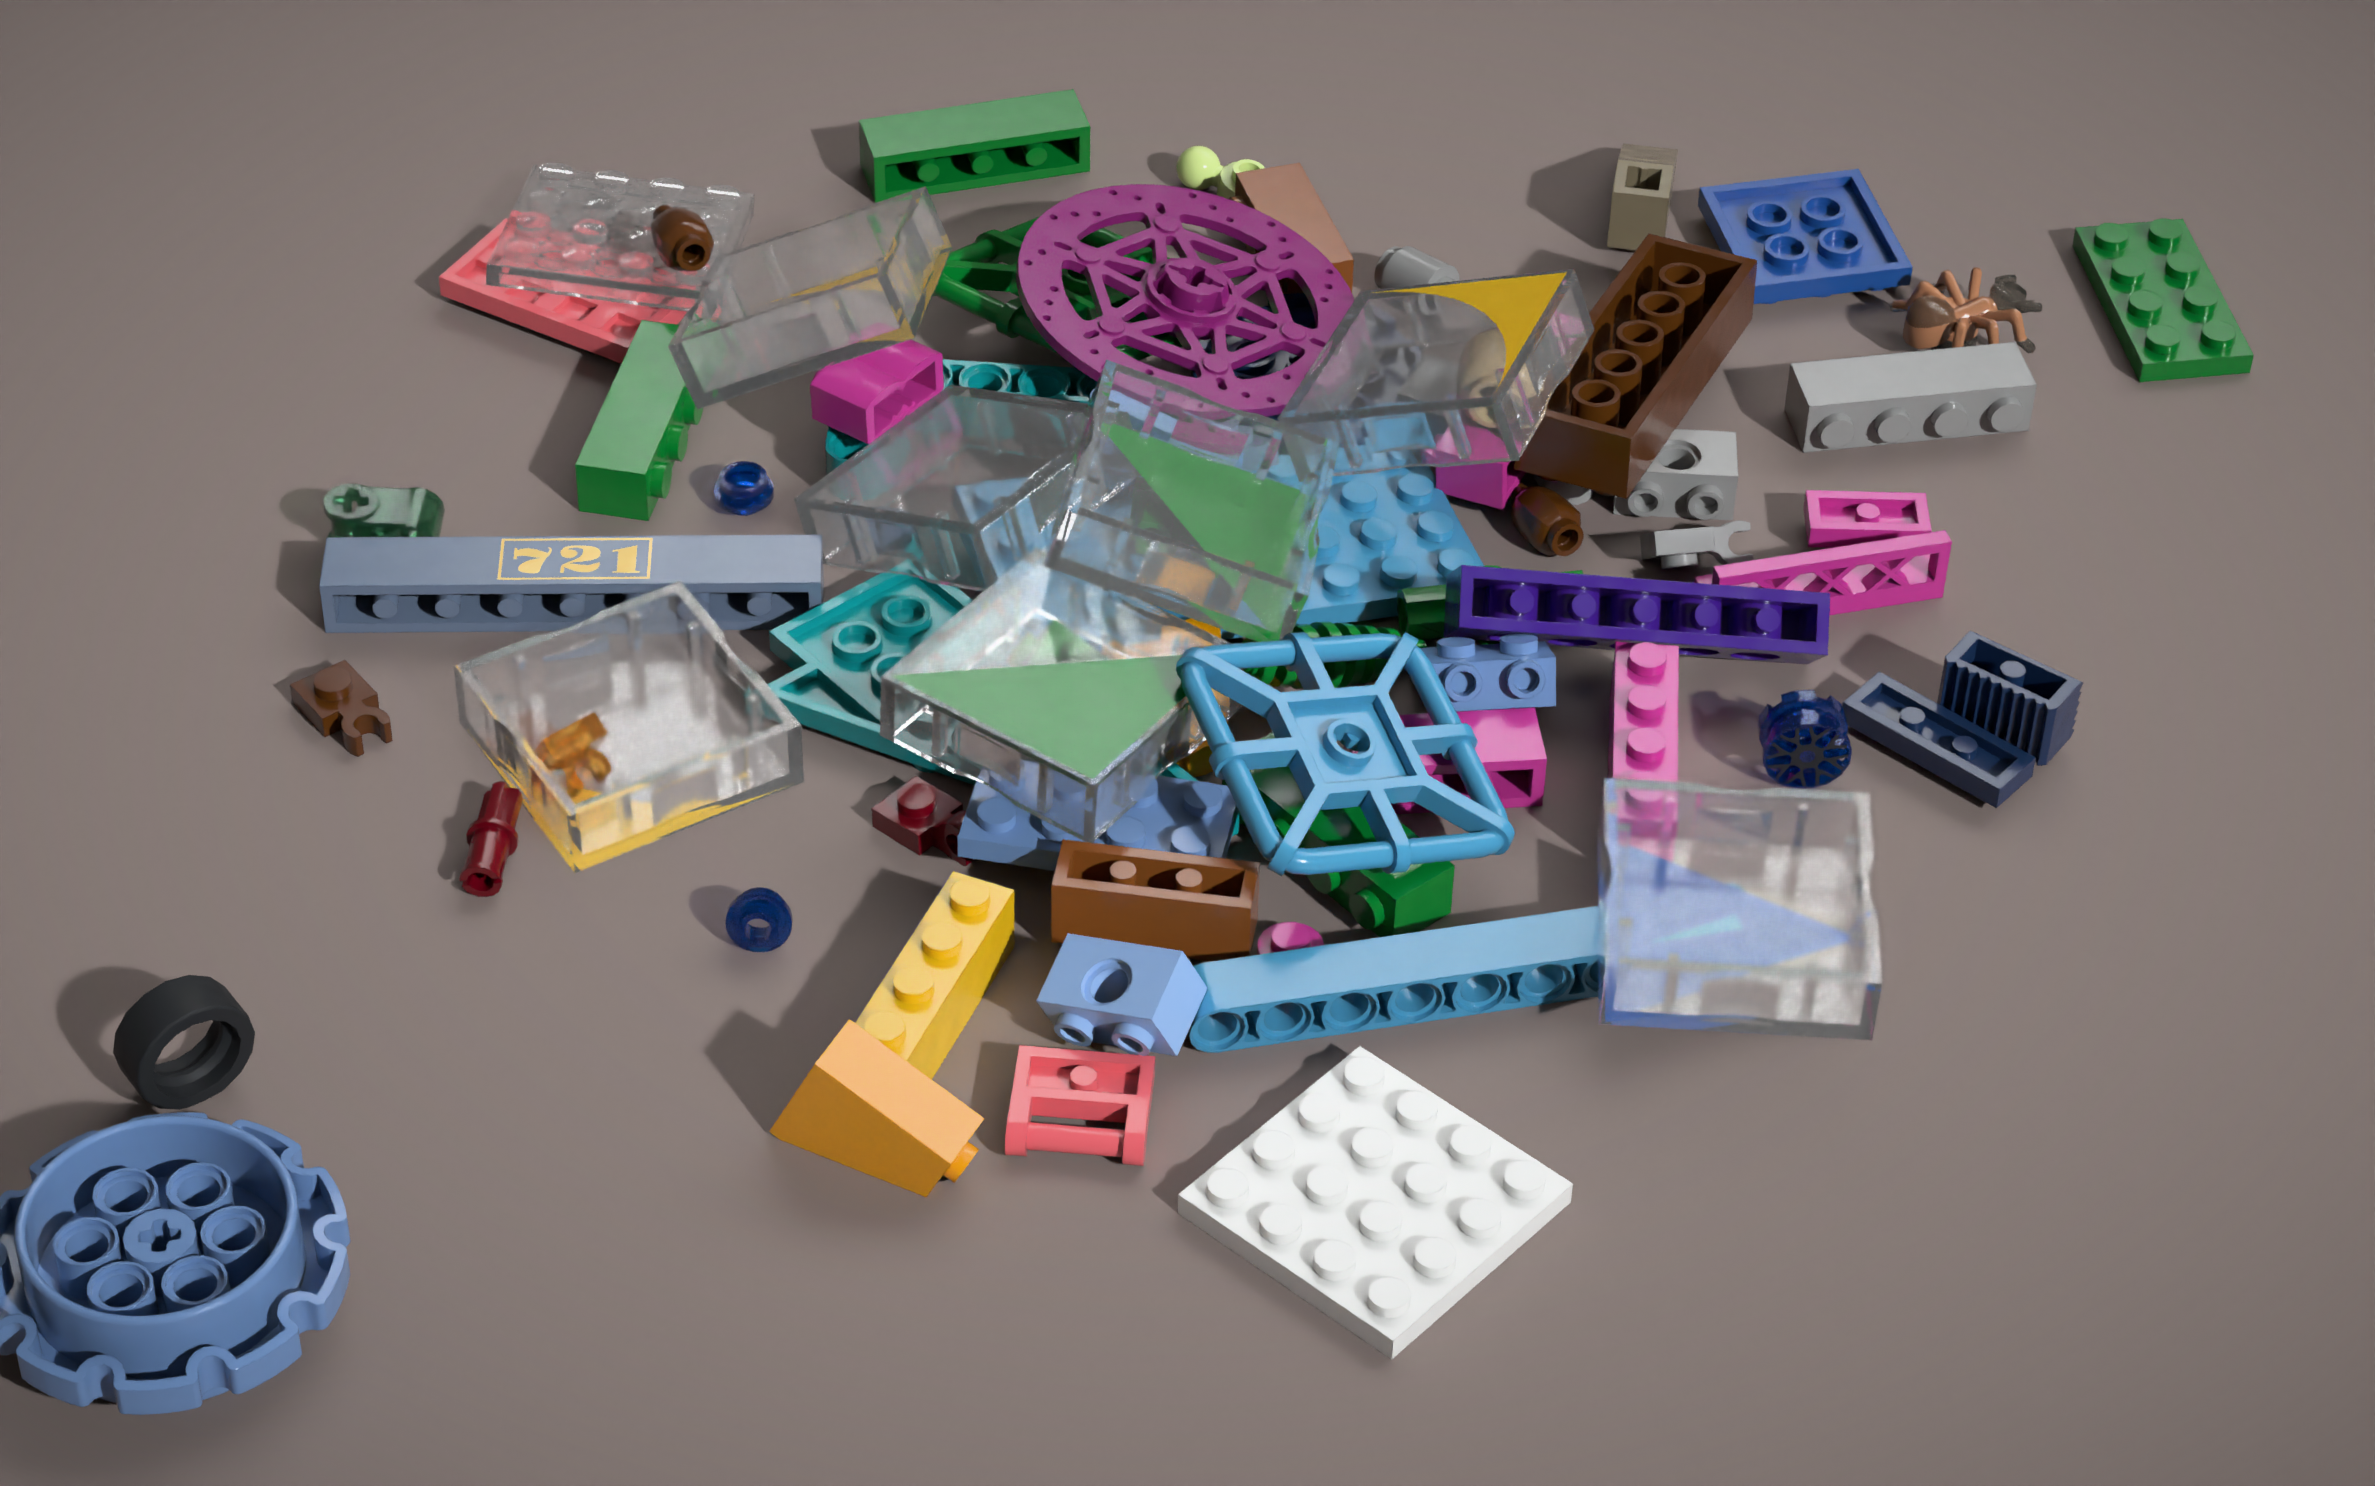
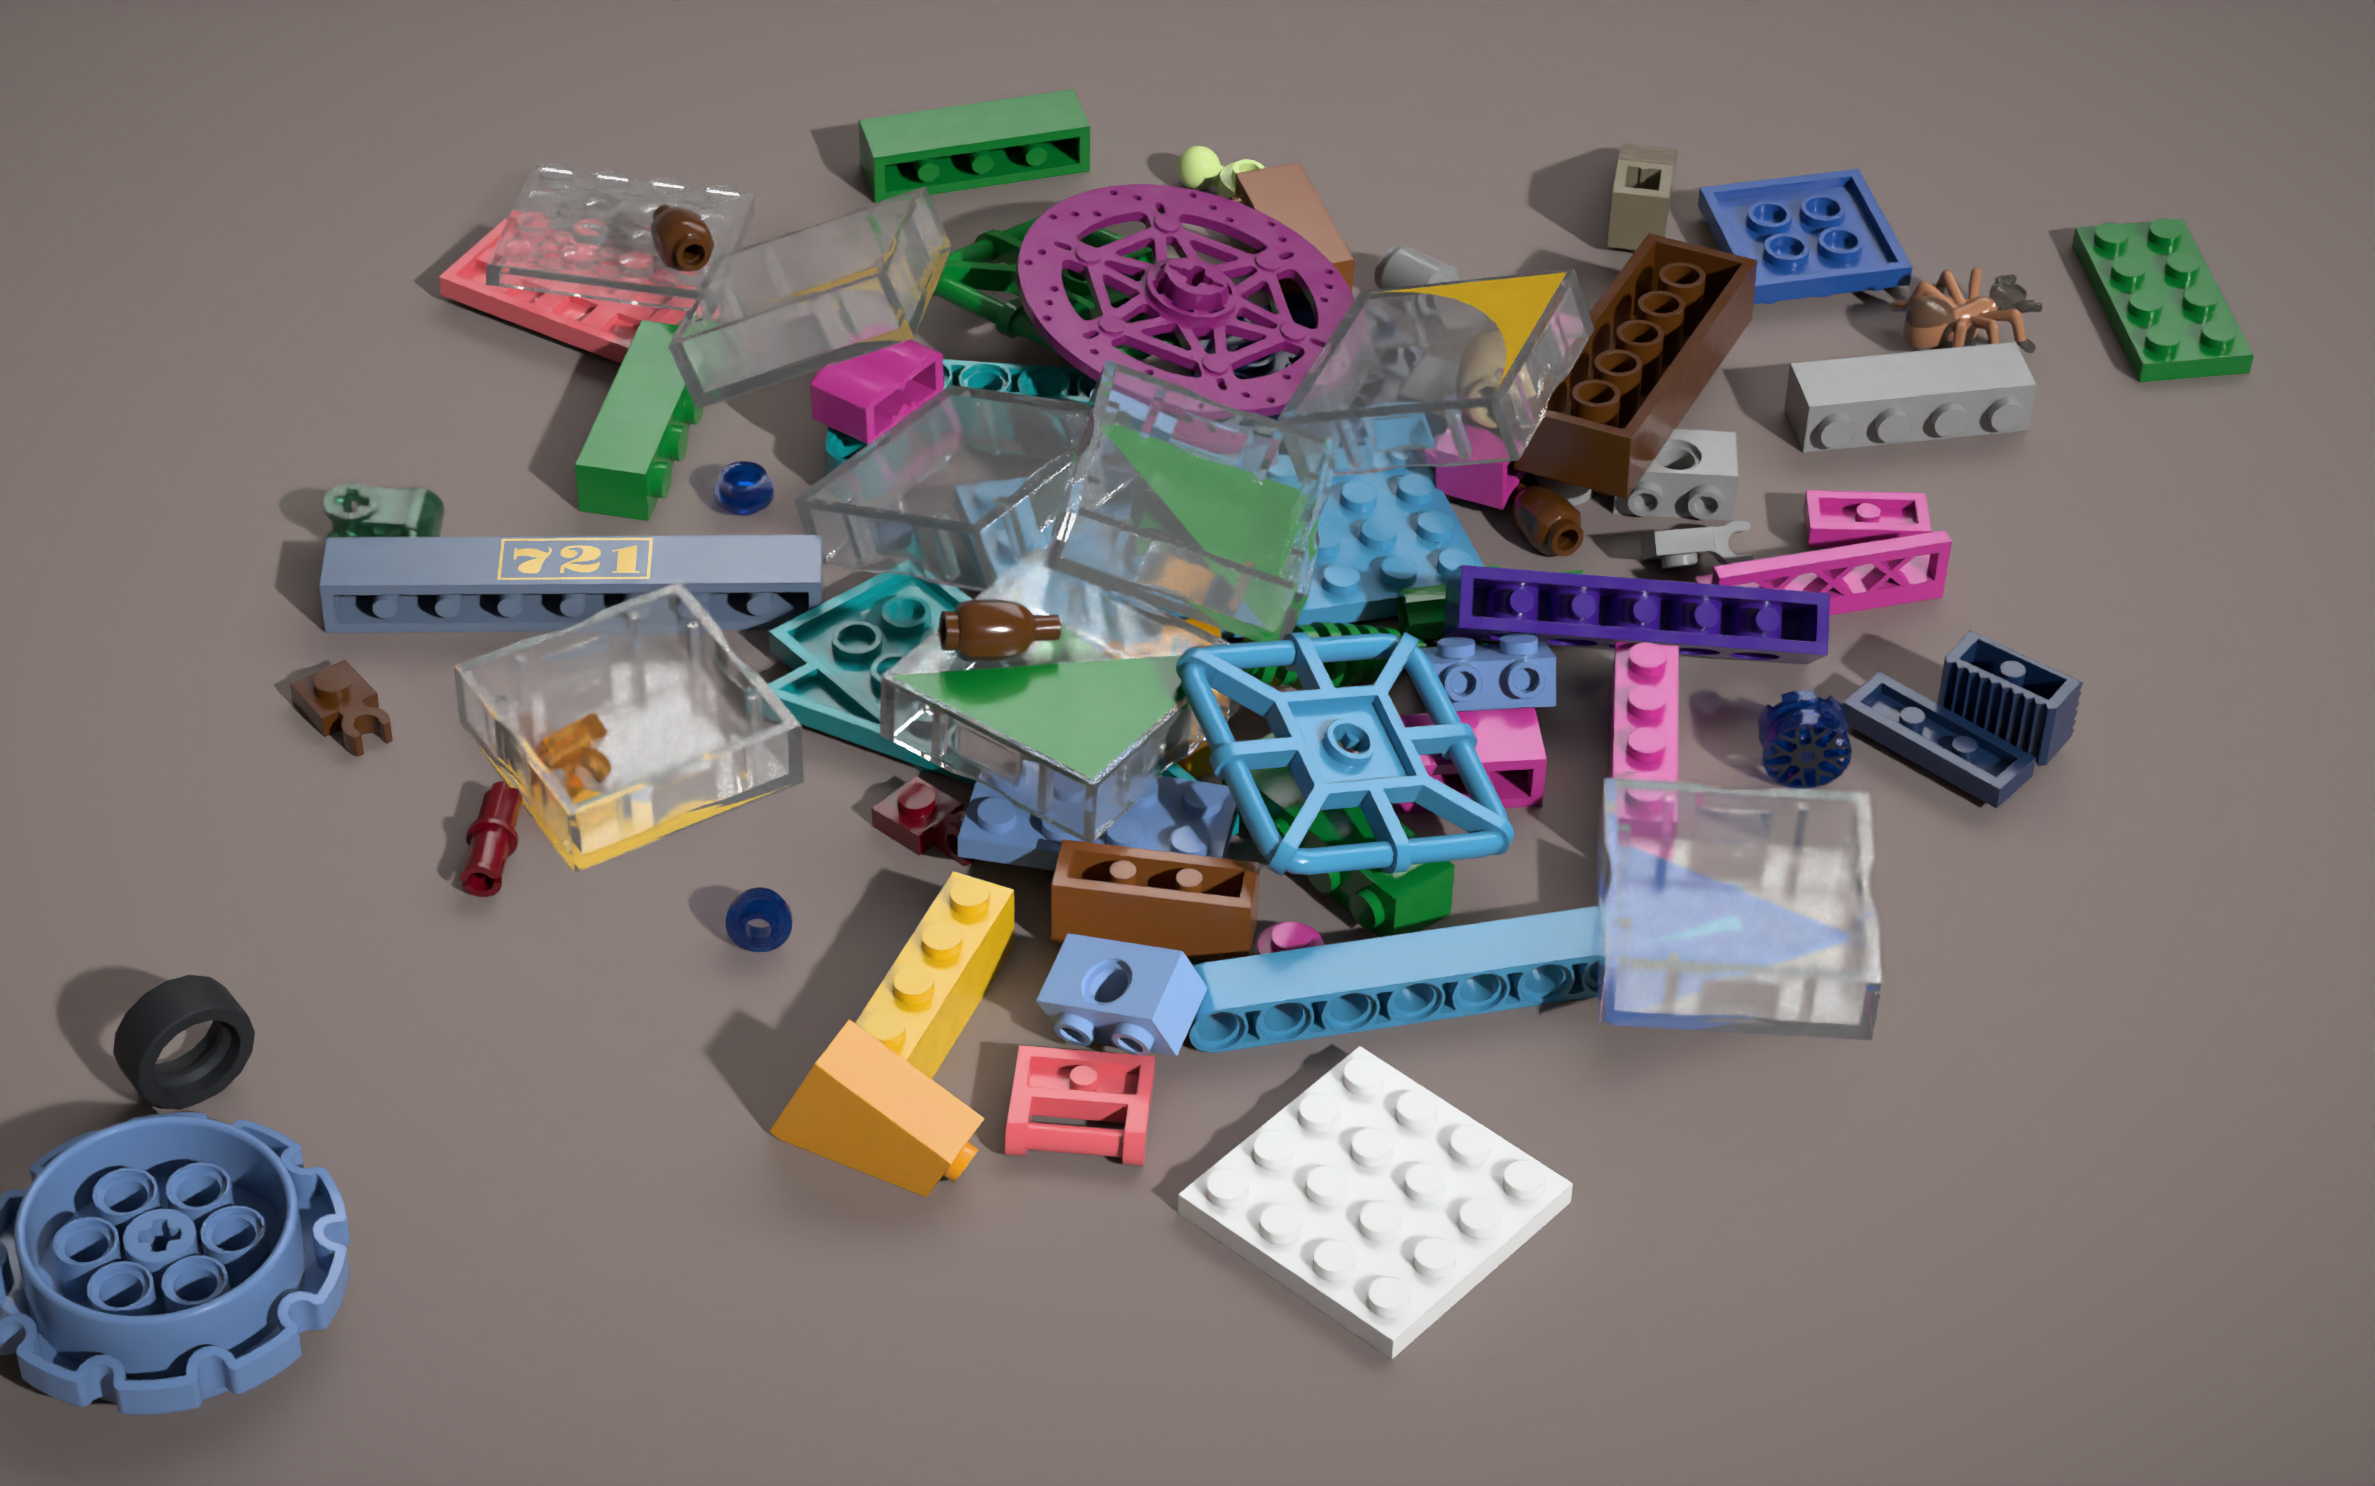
none -> reddish brown plant [939,599,1061,662]

